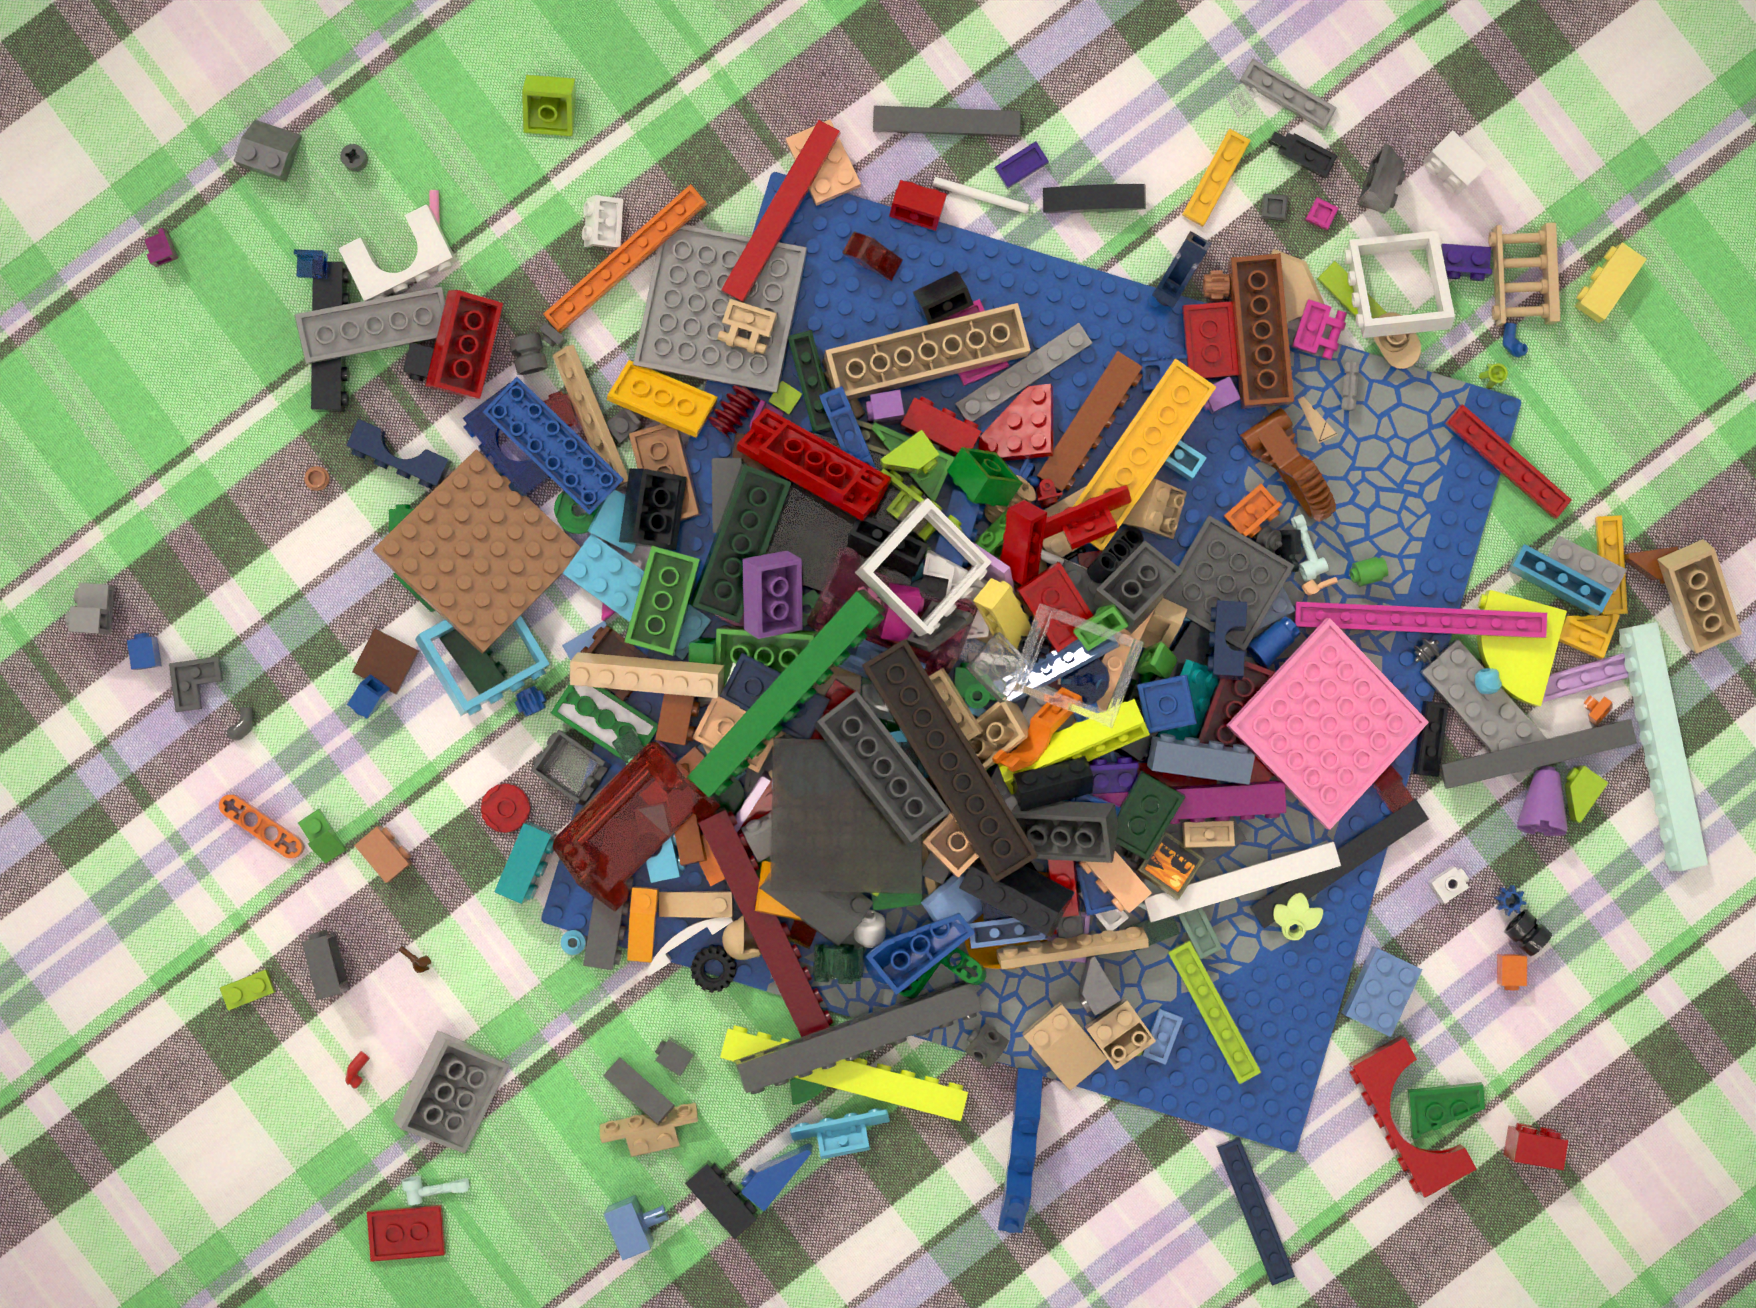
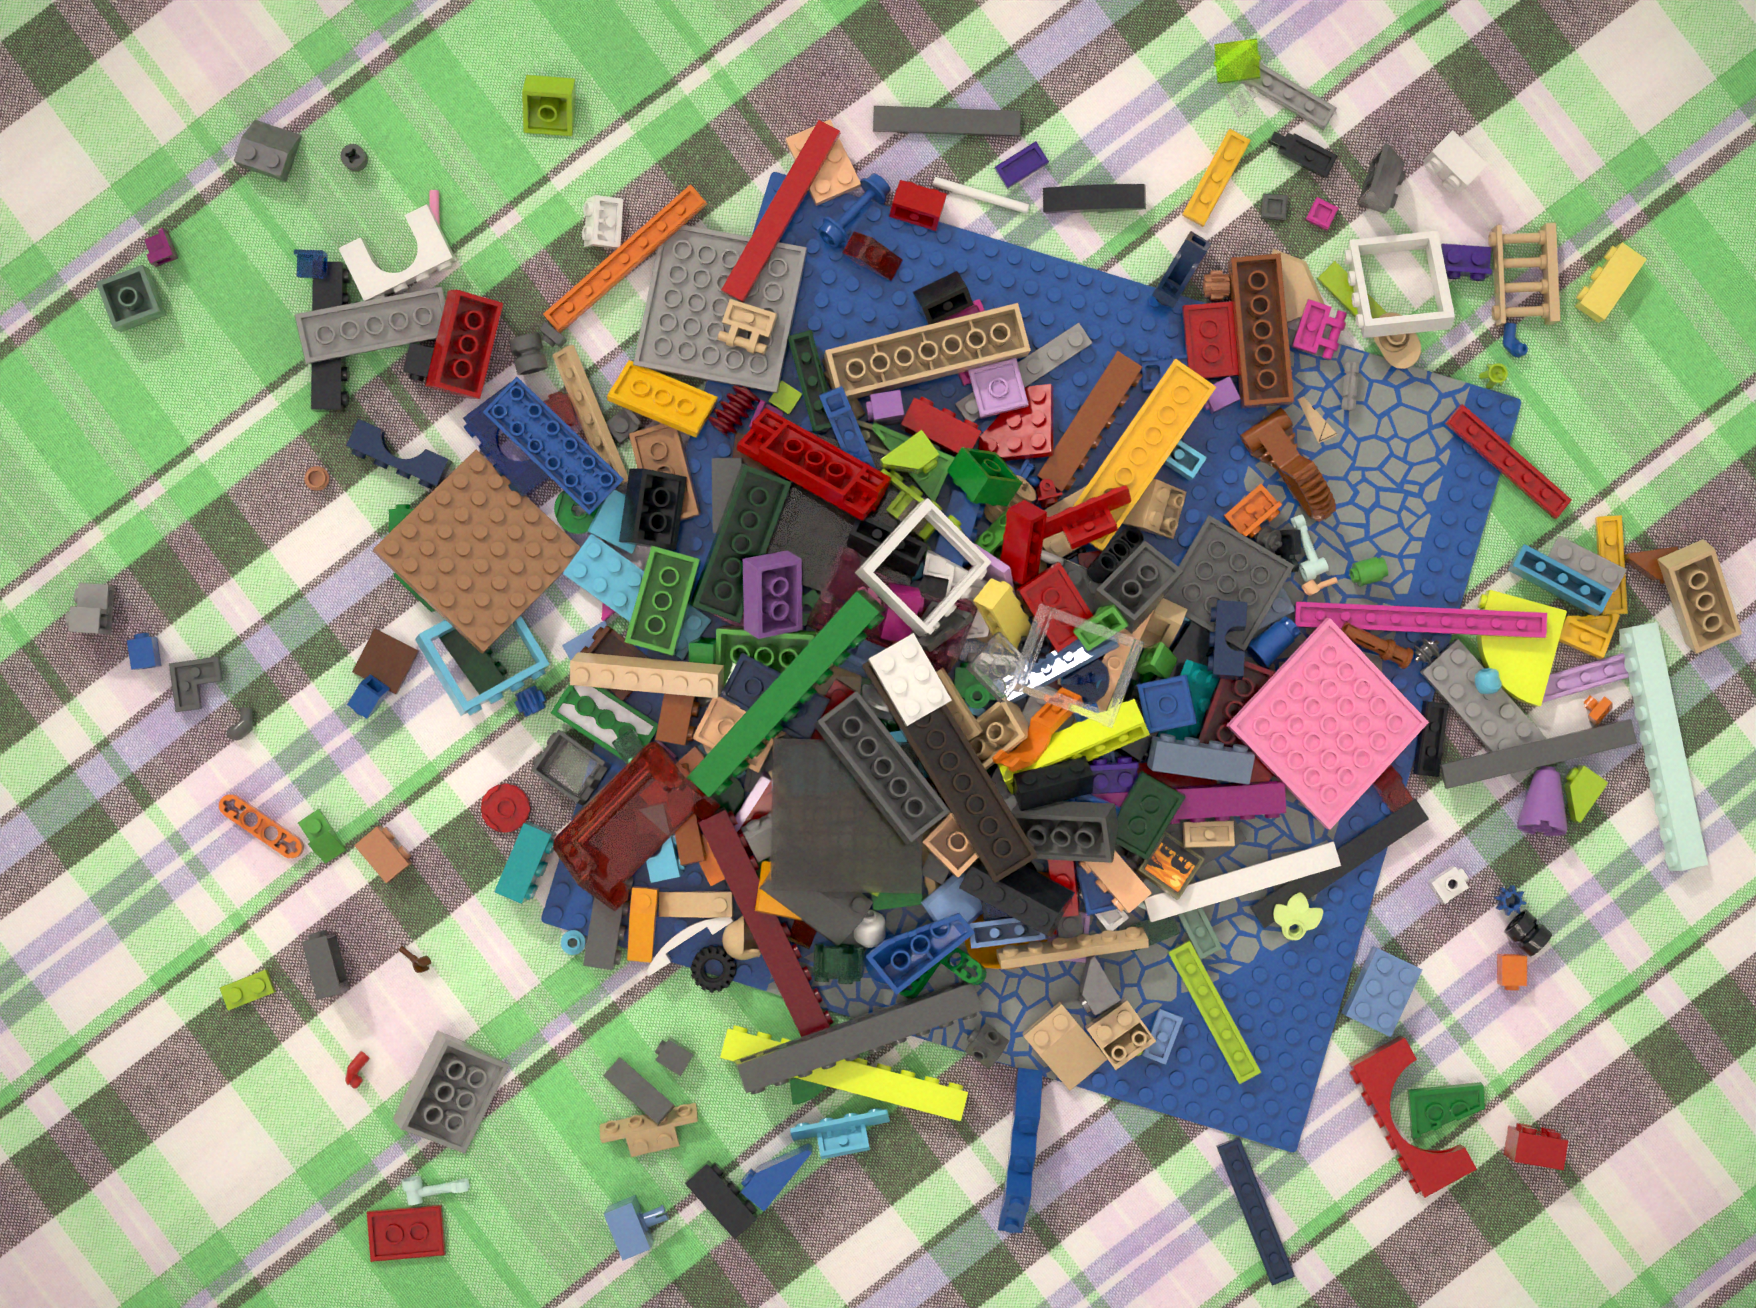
none -> sand green brick [96,265,166,332]
none -> blue piece [818,173,891,248]
none -> white brick [868,633,952,727]
none -> lavender tile [968,358,1029,418]
none -> clear neon green piece [1213,38,1262,84]
none -> dark orange pin [1341,622,1414,669]

